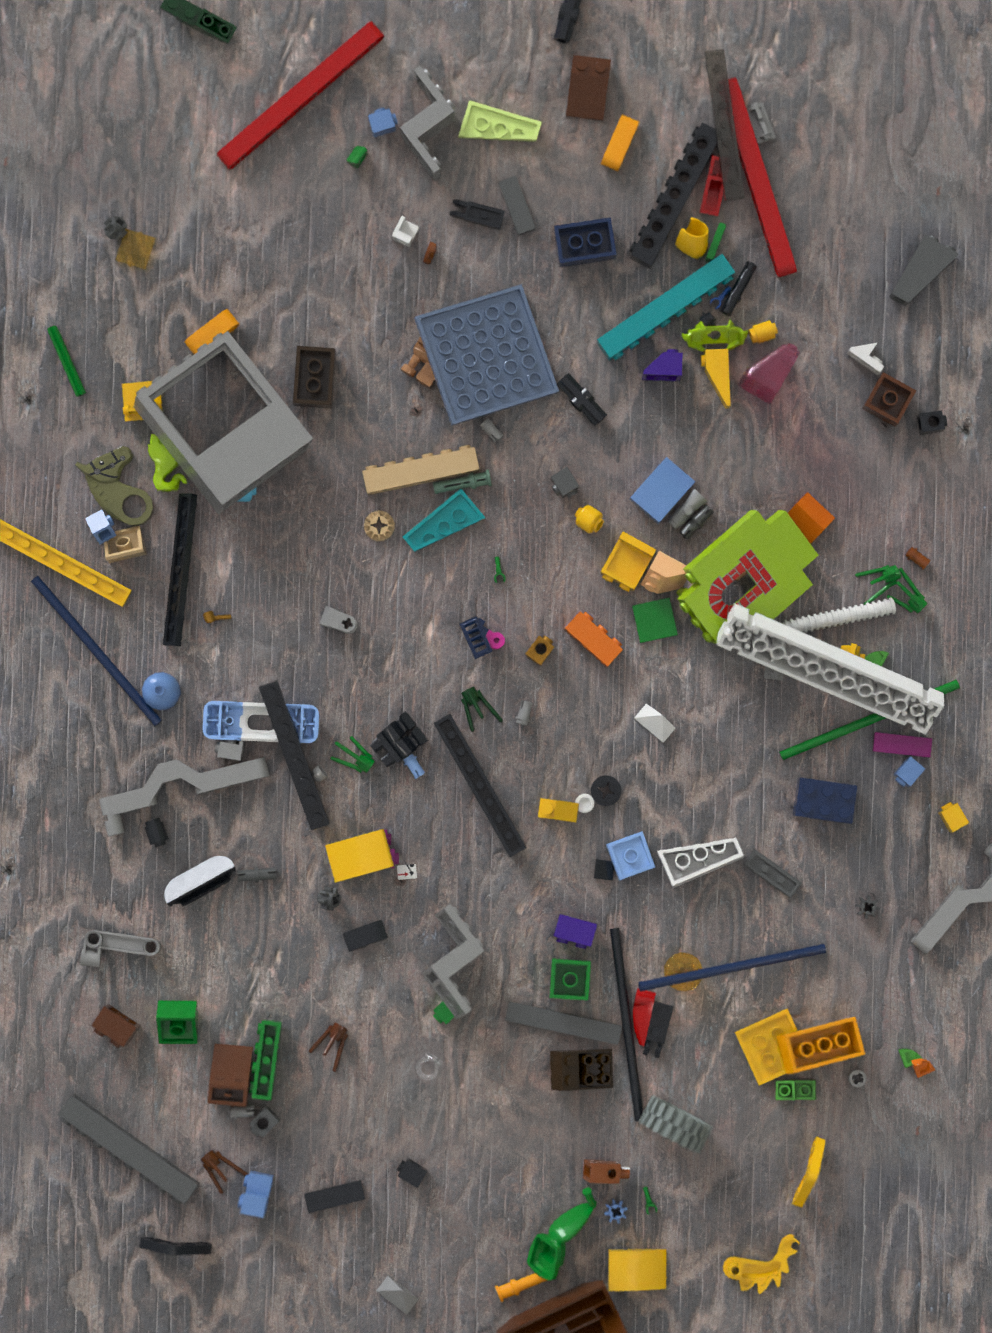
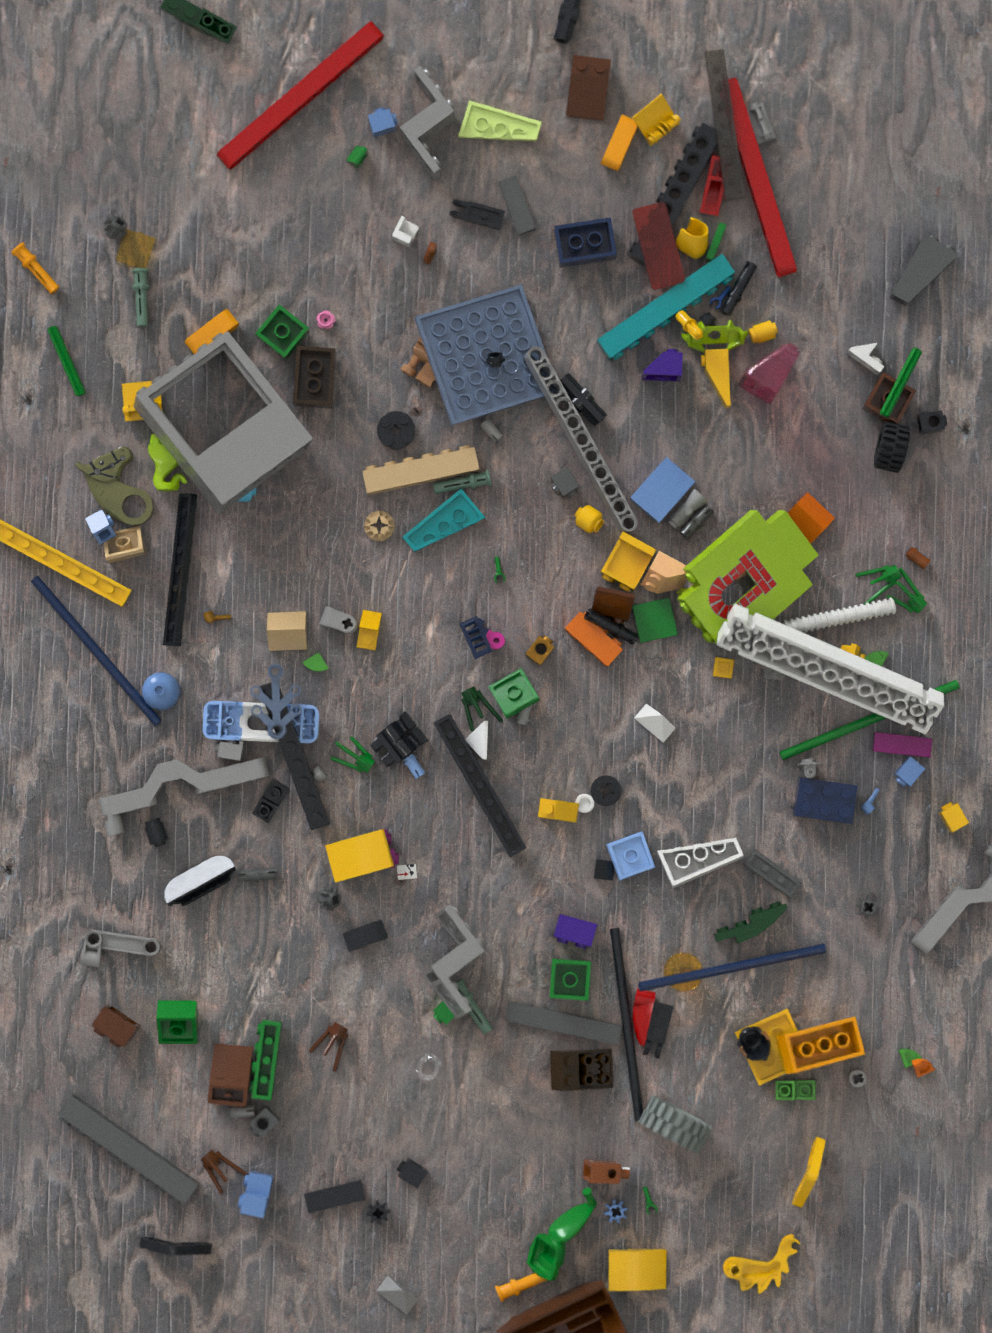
none -> light orange pin [11,242,60,295]
none -> sand green pin [132,268,150,327]
none -> sand blue plant [250,664,302,739]
none -> black slope [252,779,289,823]
none -> green brick [255,304,310,361]
none -> tan slope [267,611,307,651]
none -> bright green tile [302,652,329,672]
none -> bright pink plate [316,310,335,329]
none -> yellow slope [356,610,382,651]
none -> black gear [366,1200,391,1225]
none -> black plate [377,411,415,450]
none -> sand green pin [456,978,493,1035]
none -> white slope [465,721,488,760]
none -> black plate [486,352,505,368]
none -> green tile [488,668,540,719]
none -> light grey beam [525,346,638,533]
none -> black pin [584,608,638,645]
none -> reddish brown slope [591,586,635,624]
none -> yellow hinge [632,94,681,146]
none -> clear red piece [632,202,685,290]
none -> yellow axle [675,310,703,340]
none -> yellow tile [712,657,734,679]
none -> dark green slope [713,901,787,943]
none -> black hair [737,1026,771,1061]
none -> light grey hinge [797,759,820,779]
none -> medium blue hand [861,788,880,814]
none -> black tyre [874,421,910,473]
none -> green axle [880,347,922,418]

